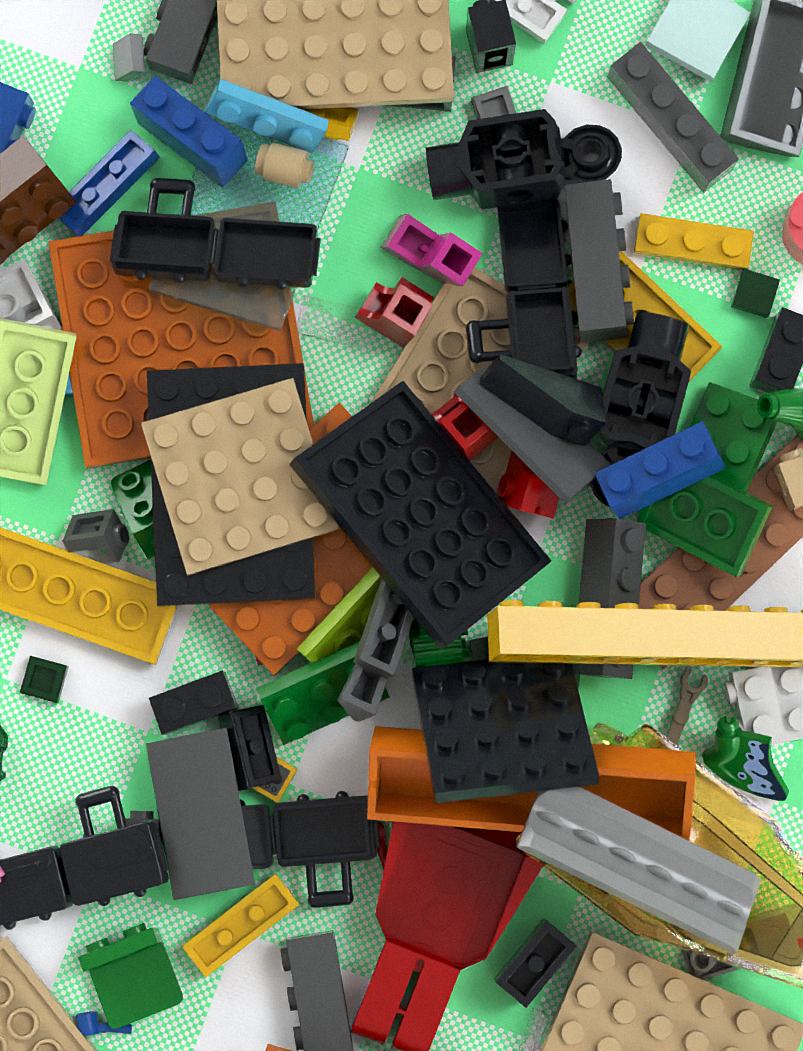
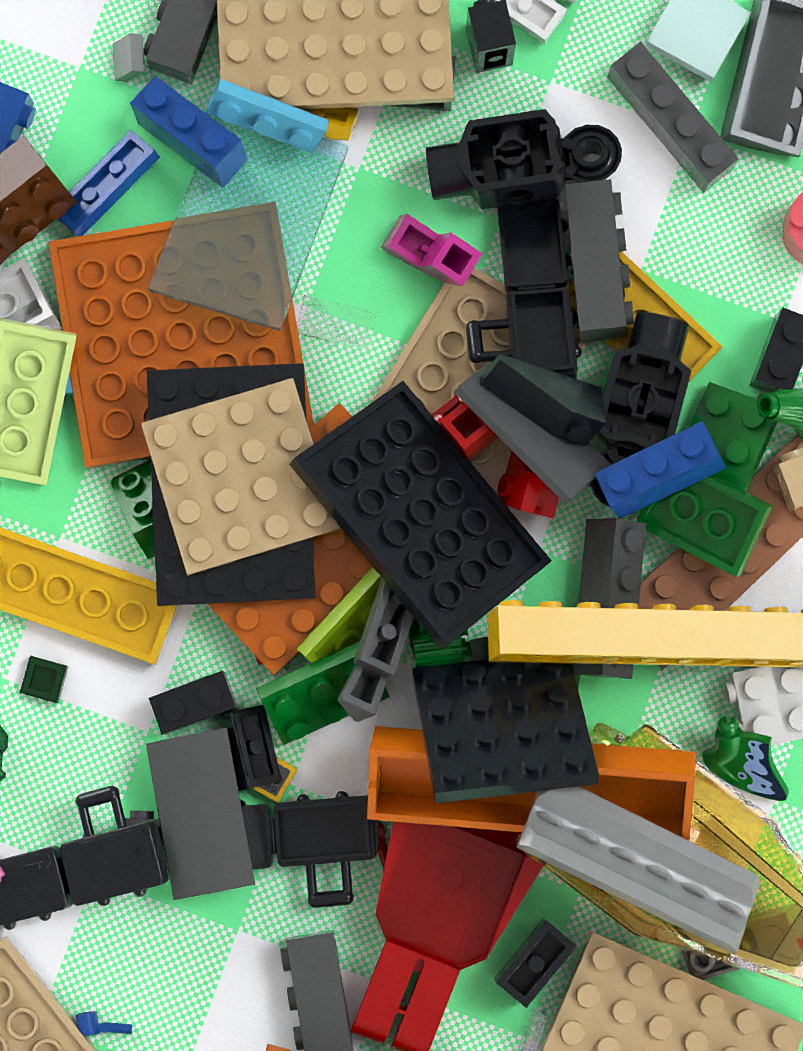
dark grey bracket [62,509,129,563] -> none
green bracket [78,923,183,1029] -> none
black piece [110,178,321,290] -> none
yellow plate [182,873,300,978] -> none
tan brick [255,142,314,189] -> none
red brick [355,277,434,348] -> none
light grey tile [471,86,516,119] -> none
yellow plate [634,213,754,270] -> none
dark tan piece [659,669,708,750] -> none
dark green tile [731,268,780,318] -> none

